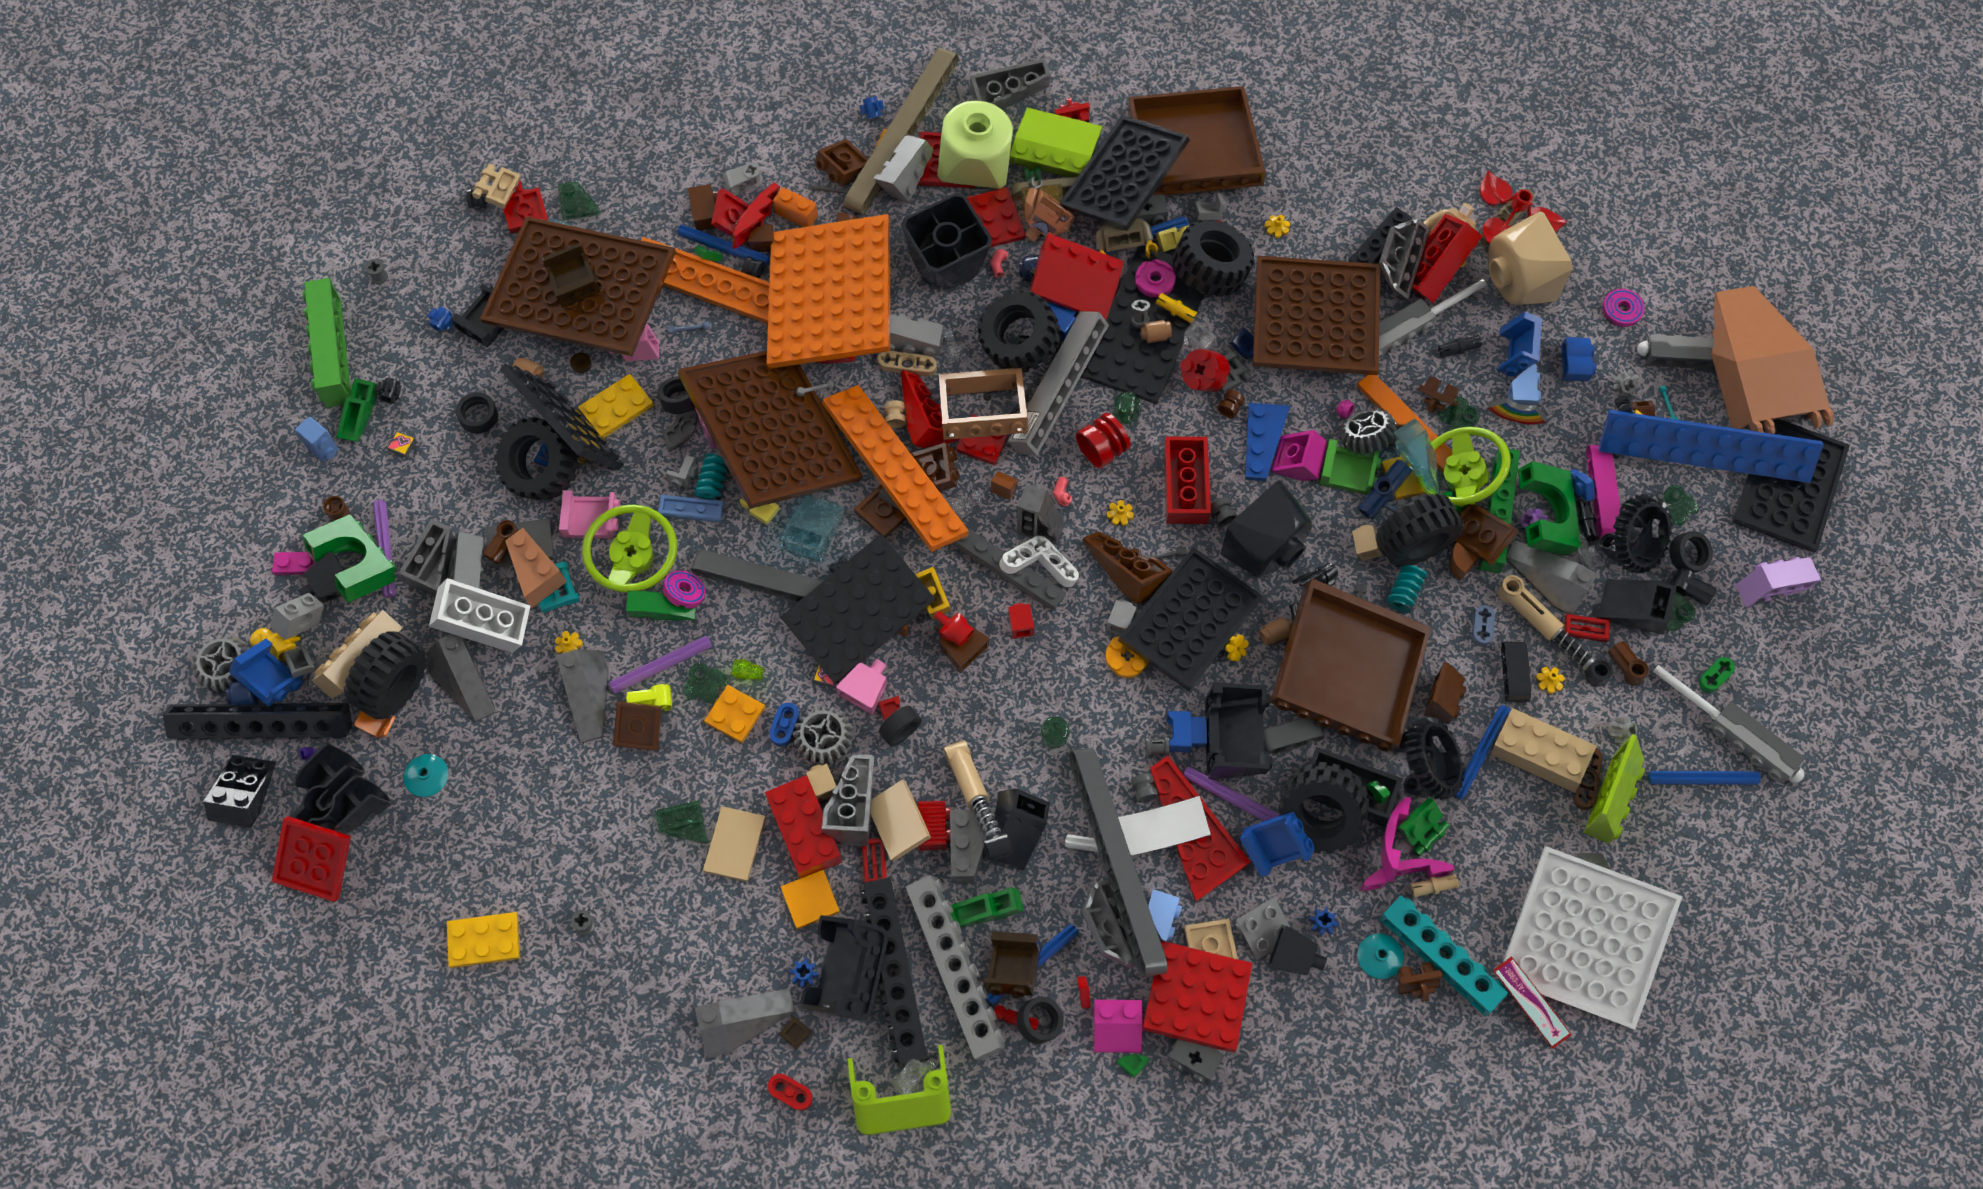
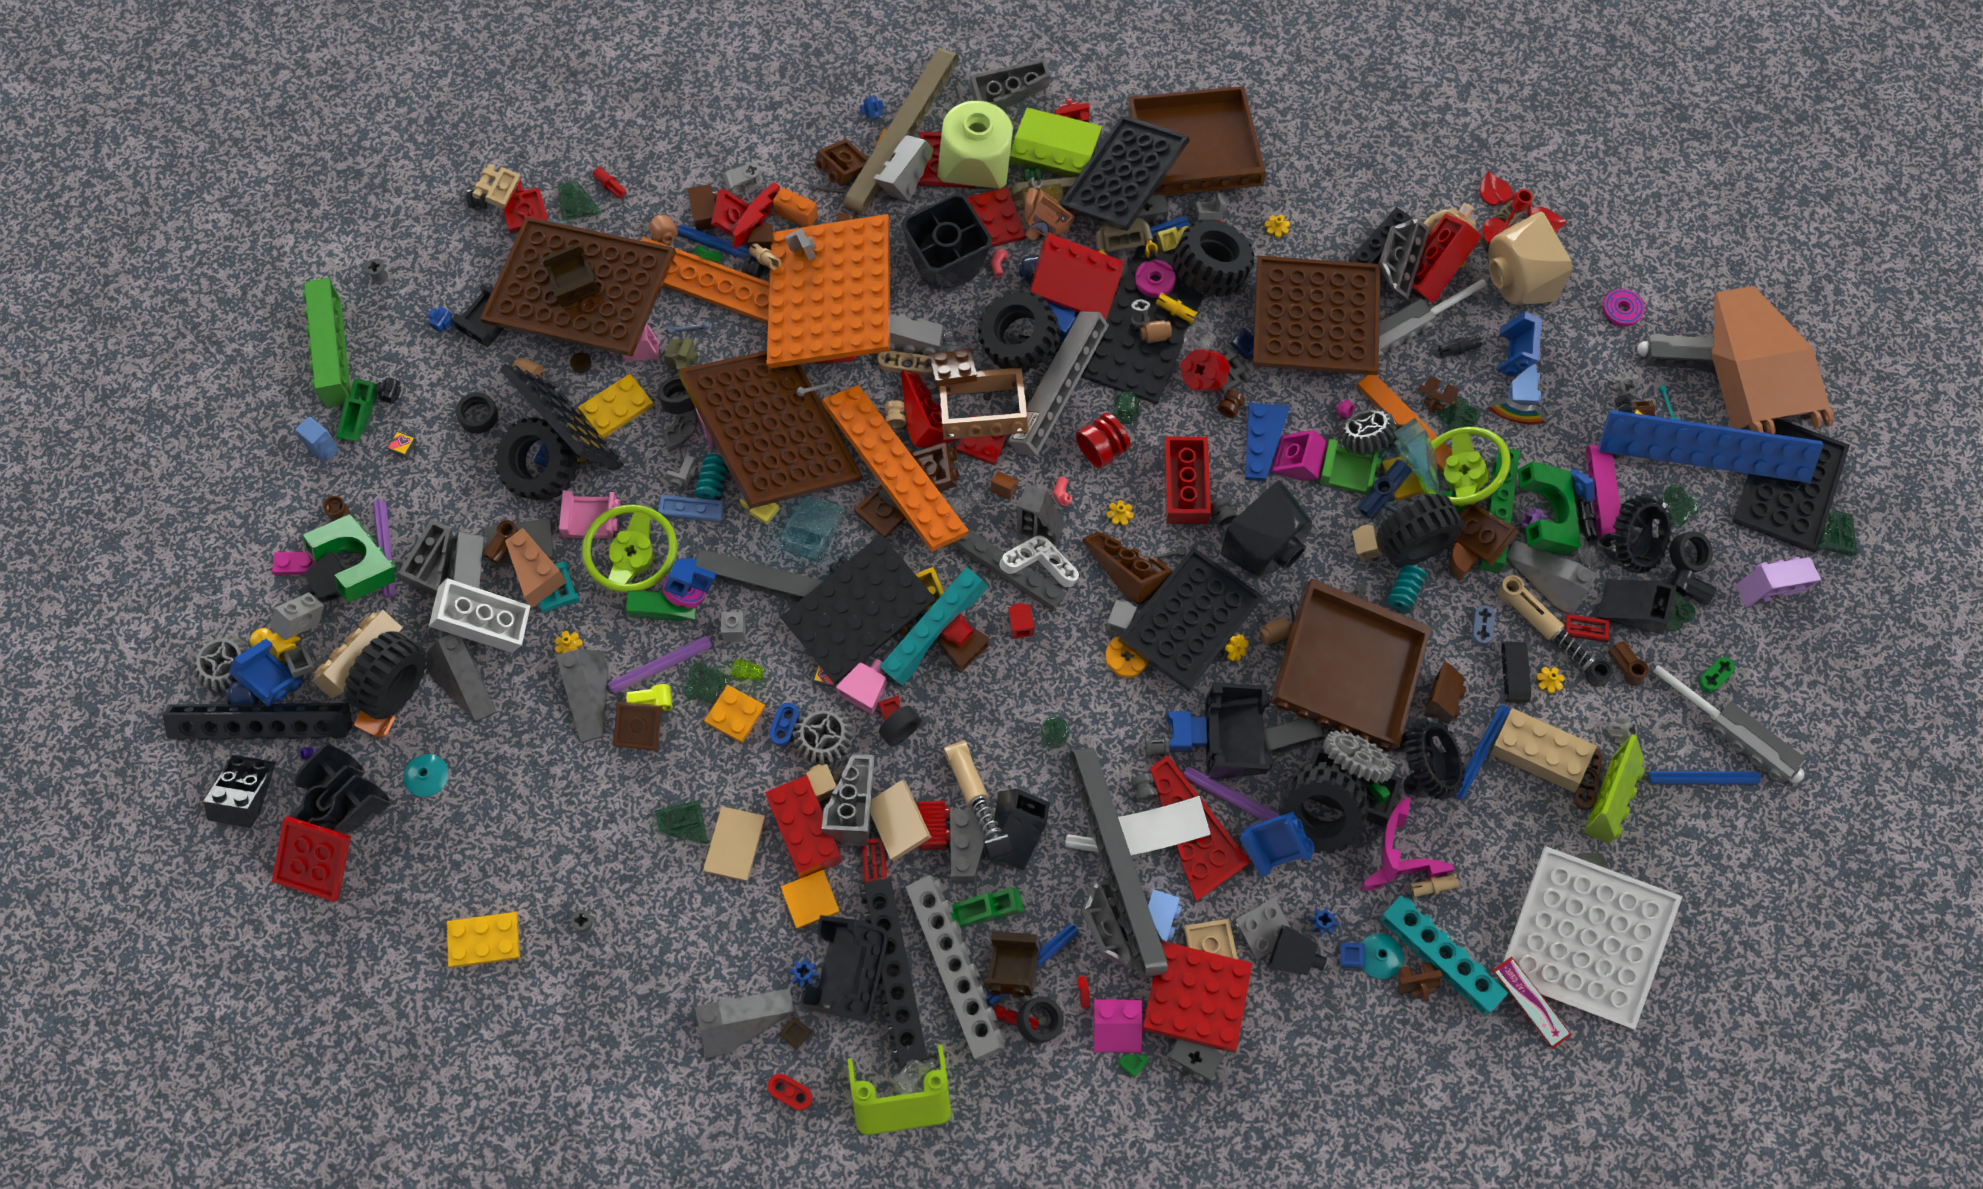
black plant [1292,562,1338,586] -> none
green plate [1398,798,1450,857] -> none
blue brick [1561,337,1596,381] -> none
none -> red axle [593,167,627,199]
none -> nougat head [648,215,678,245]
none -> olive brick [664,337,698,374]
none -> blue brick [664,558,716,597]
none -> light grey brick [721,612,746,642]
none -> tan pin [749,243,781,270]
none -> light grey bracket [784,228,816,260]
none -> teal arch [880,567,989,686]
none -> reddish brown plate [929,349,977,387]
none -> light grey gear [1323,731,1395,783]
none -> blue tile [1340,943,1365,968]
none -> clear green wing [1819,510,1858,556]

